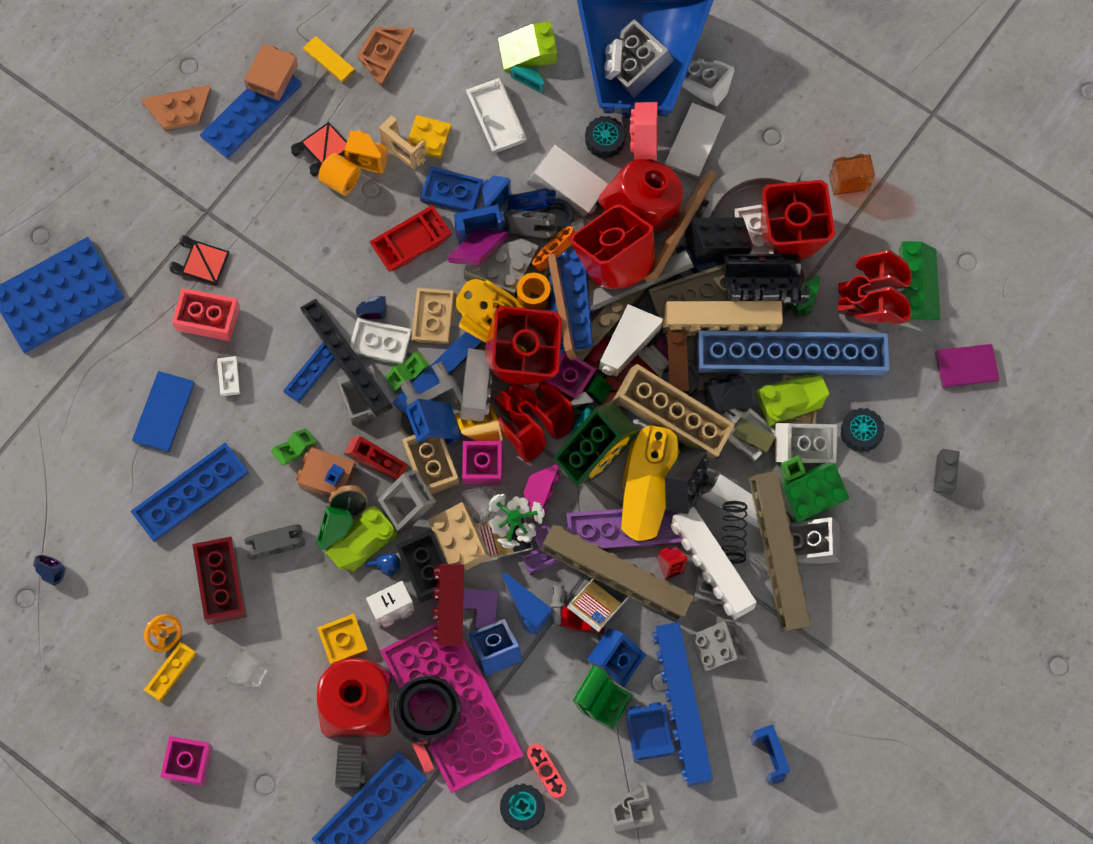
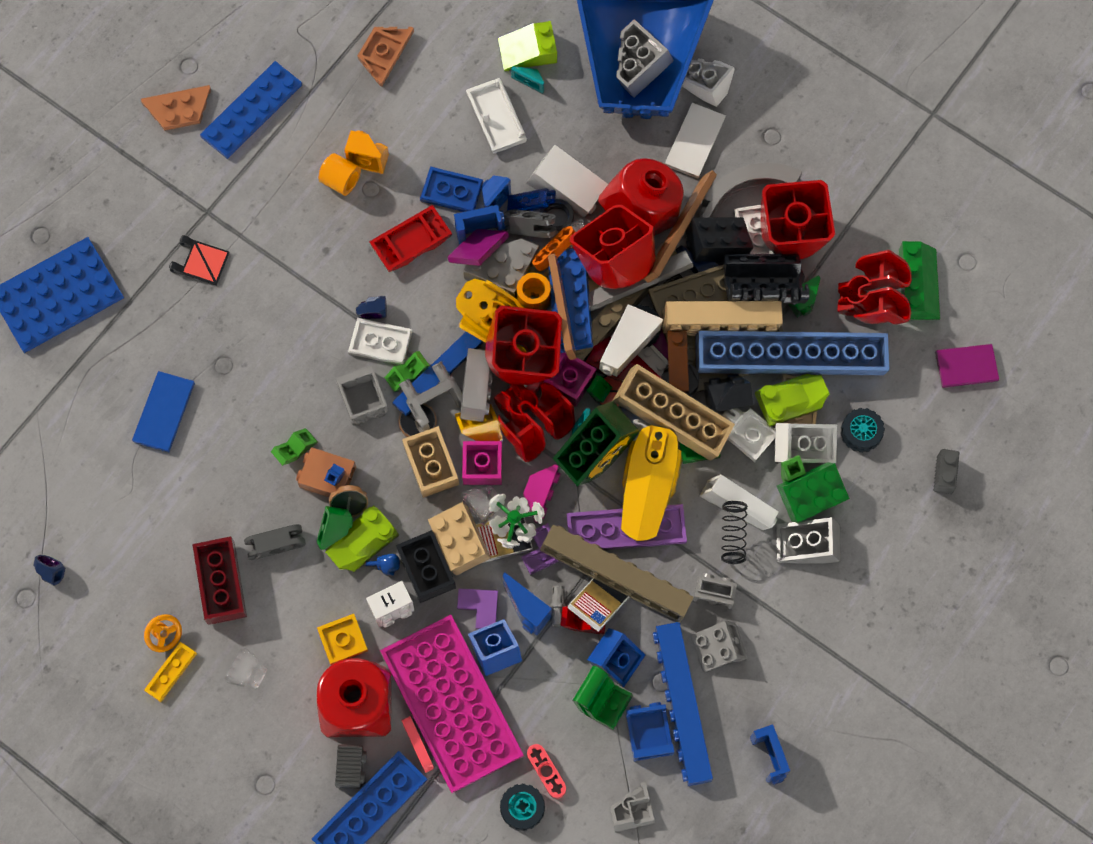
blue plate [131,442,249,542] -> none
dark pink brick [160,736,213,787] -> none
coral brick [172,288,240,342] -> none
white plate [217,356,240,397] -> none
nougat brick [244,44,298,101] -> none
blue tile [283,342,335,404] -> none
flag [291,122,347,177] -> none
black tile [300,299,393,417] -> none
yellow tile [303,36,355,83] -> none
red slope [344,436,408,480] -> none
light grey window [378,470,436,531] -> none
tan window [379,115,426,170] -> none
black tyre [393,675,461,746] -> none
blue panel [406,399,462,445] -> none
yellow plate [407,115,451,159] -> none
tan tile [411,288,455,345] -> none
dark red brick [432,564,464,646] -> none
light grey slope [571,392,594,417] -> none
black wheel [585,116,626,159] -> none
white plate [604,39,622,80] -> none
coral brick [630,102,658,160] -> none
red slope [657,547,688,580] -> none
black brick [665,446,709,514] -> none
white brick [671,507,757,620] -> none
olive tile [732,418,776,454] -> none
dark tan brick [749,471,811,632] -> none
clear orange piece [829,154,875,196] -> none

